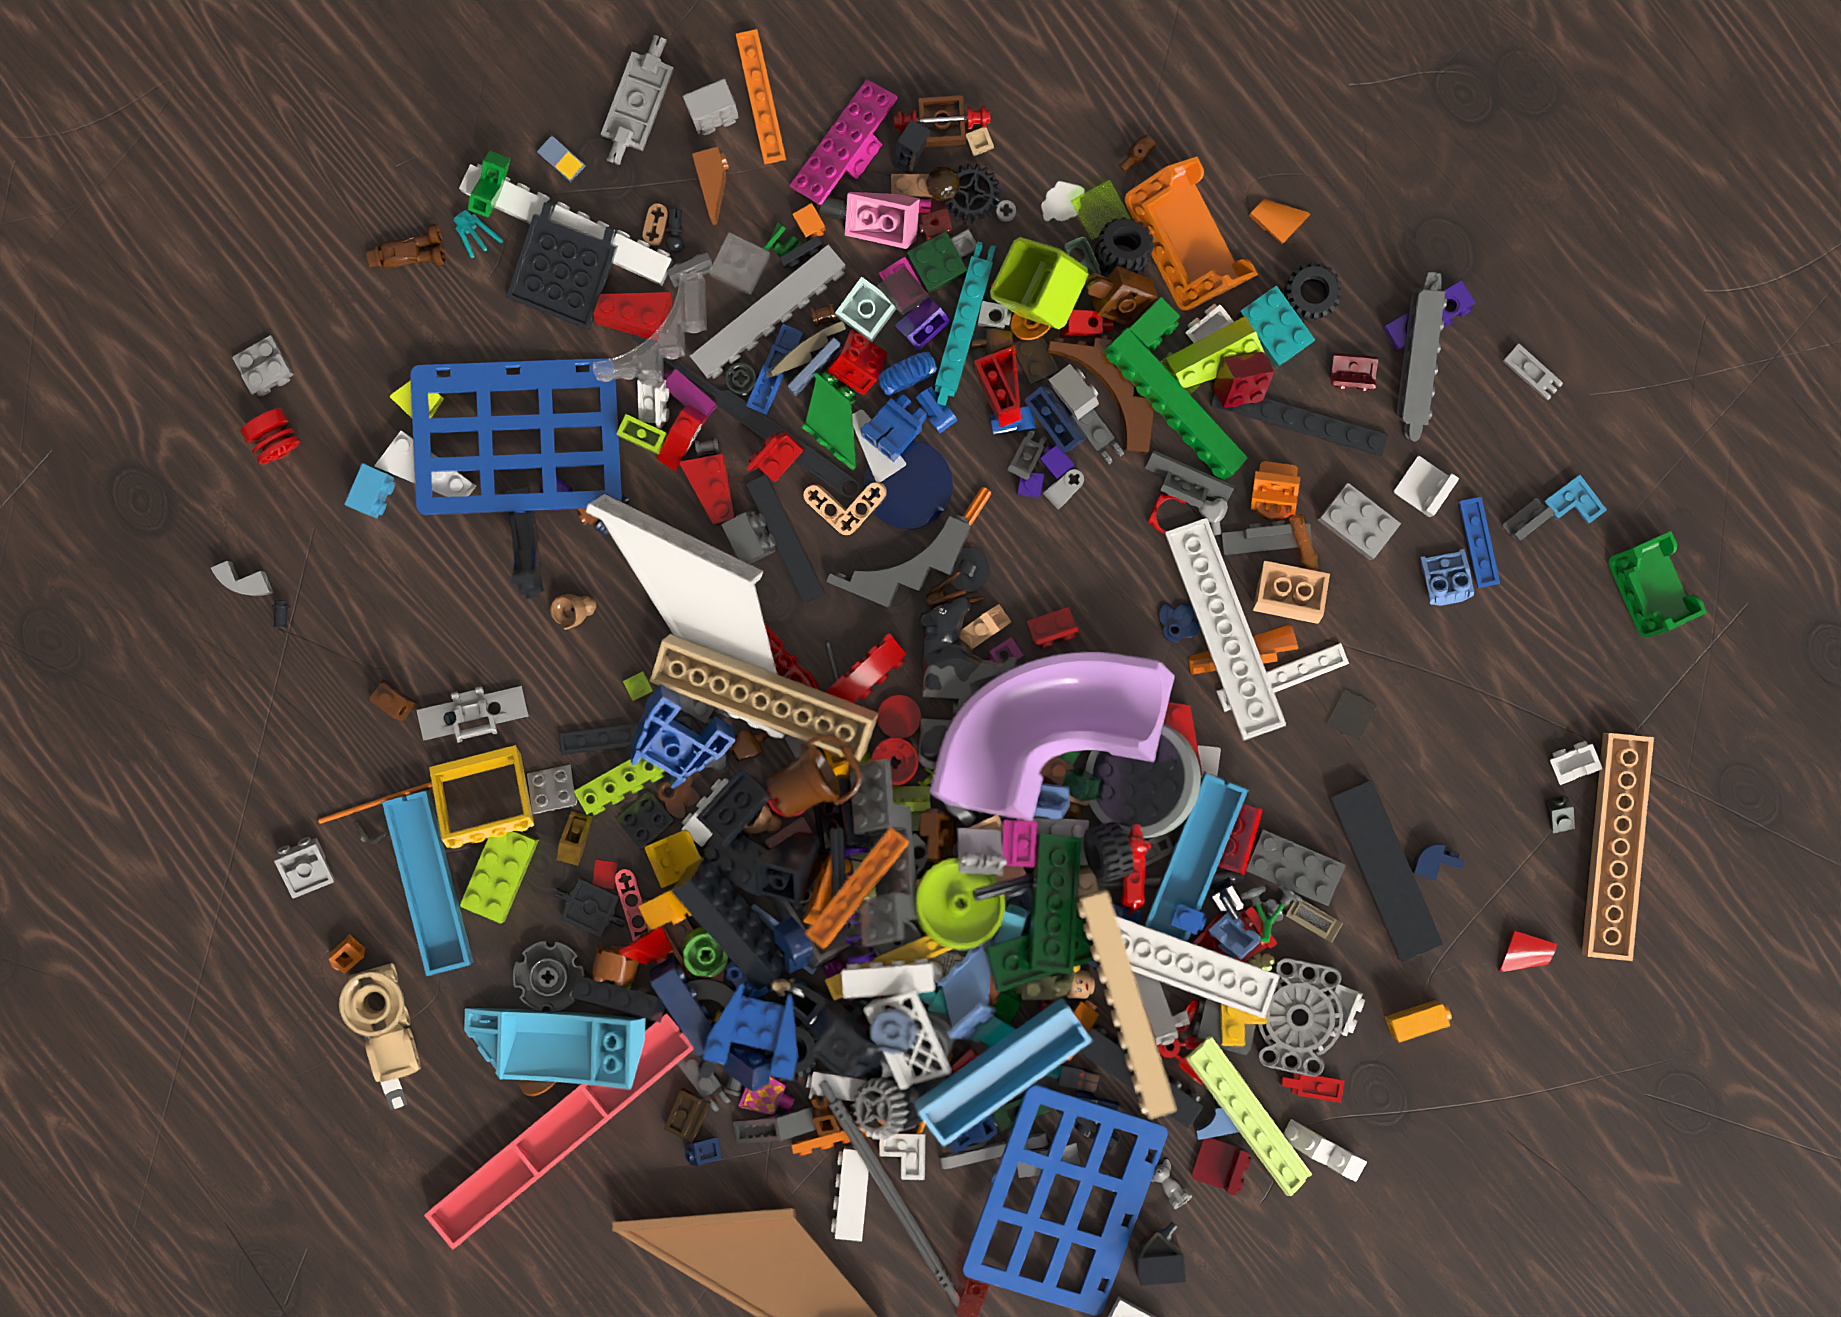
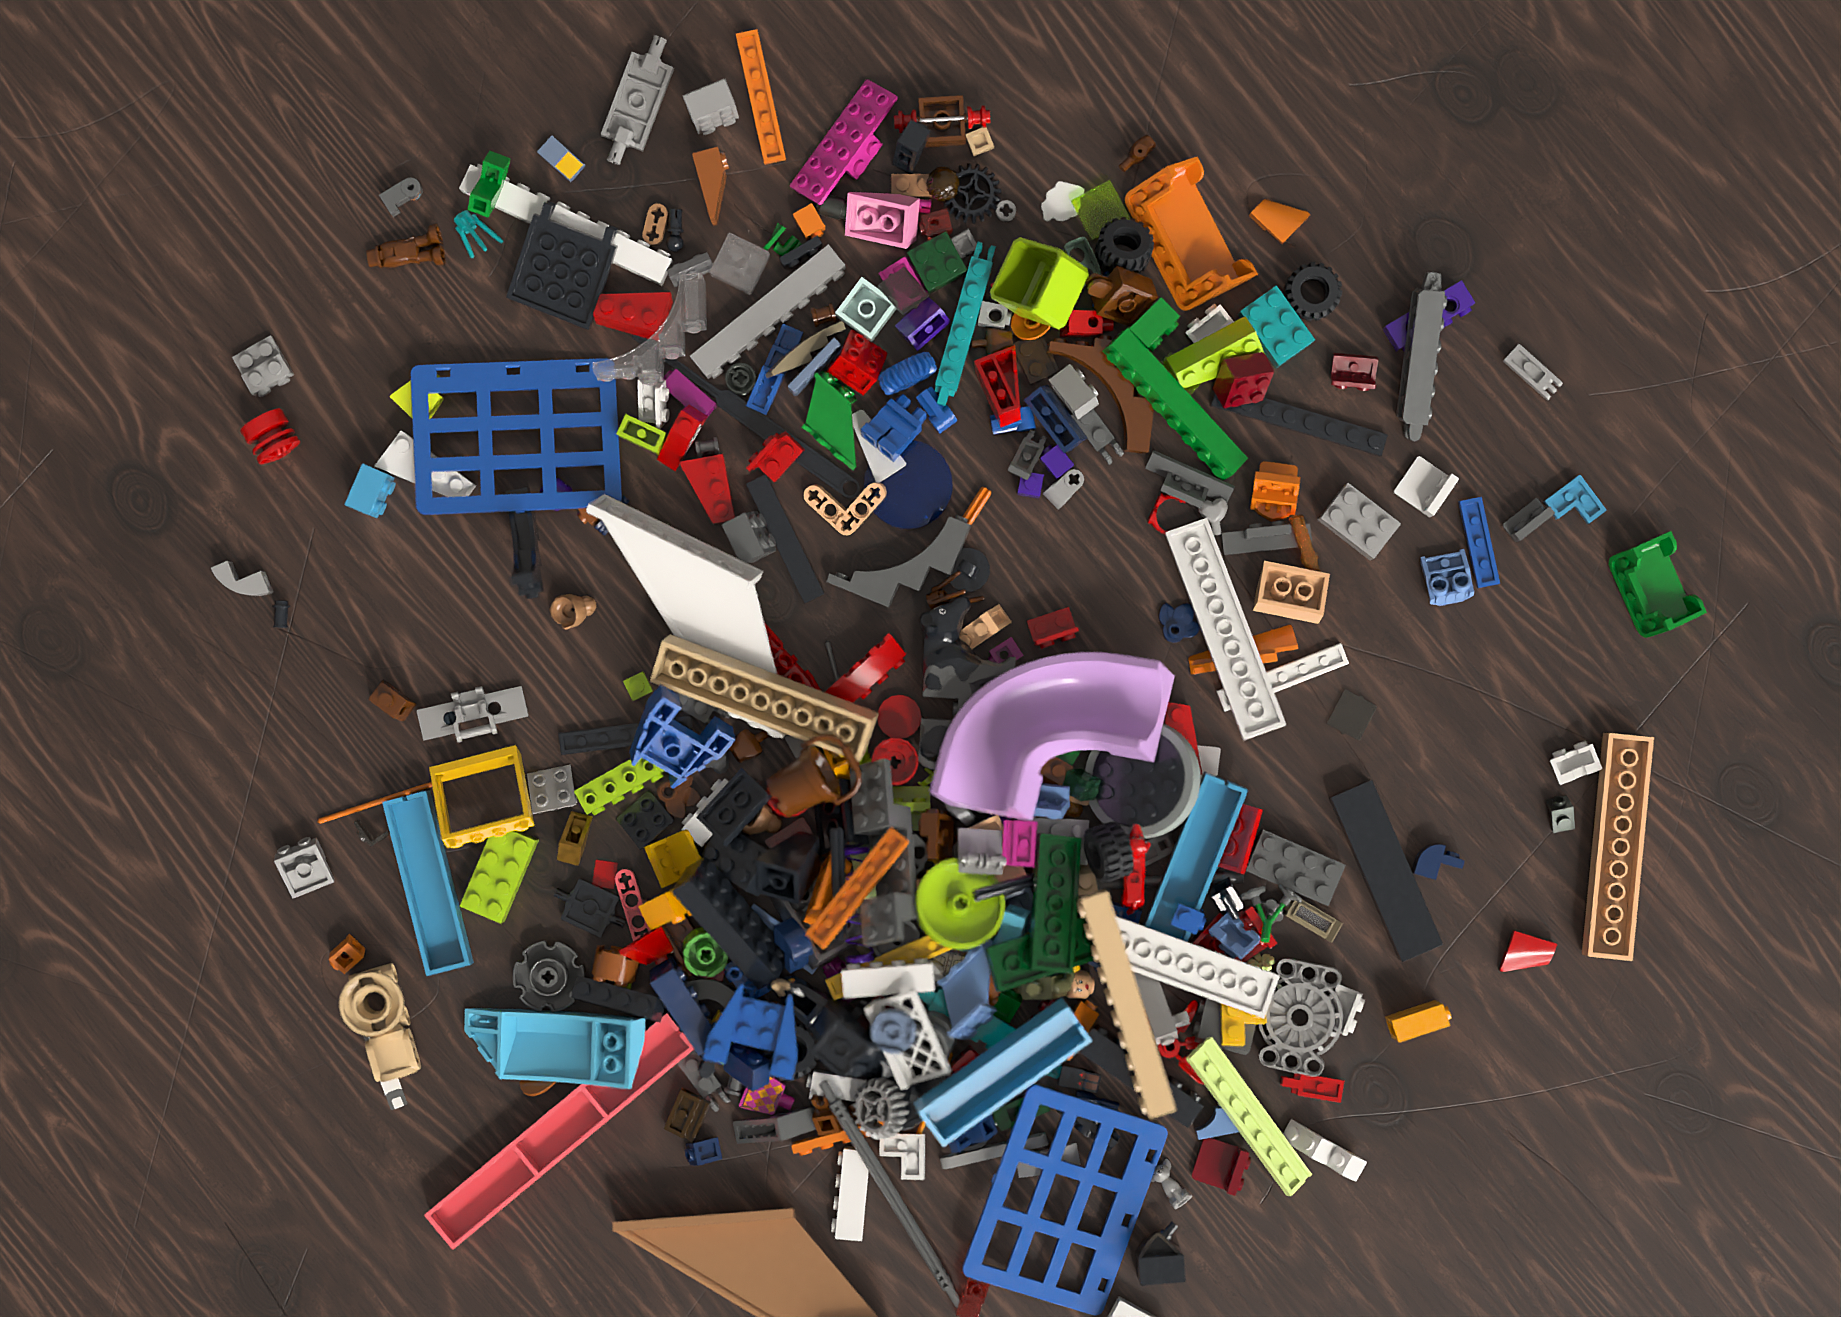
none -> dark grey leg [379,178,423,217]

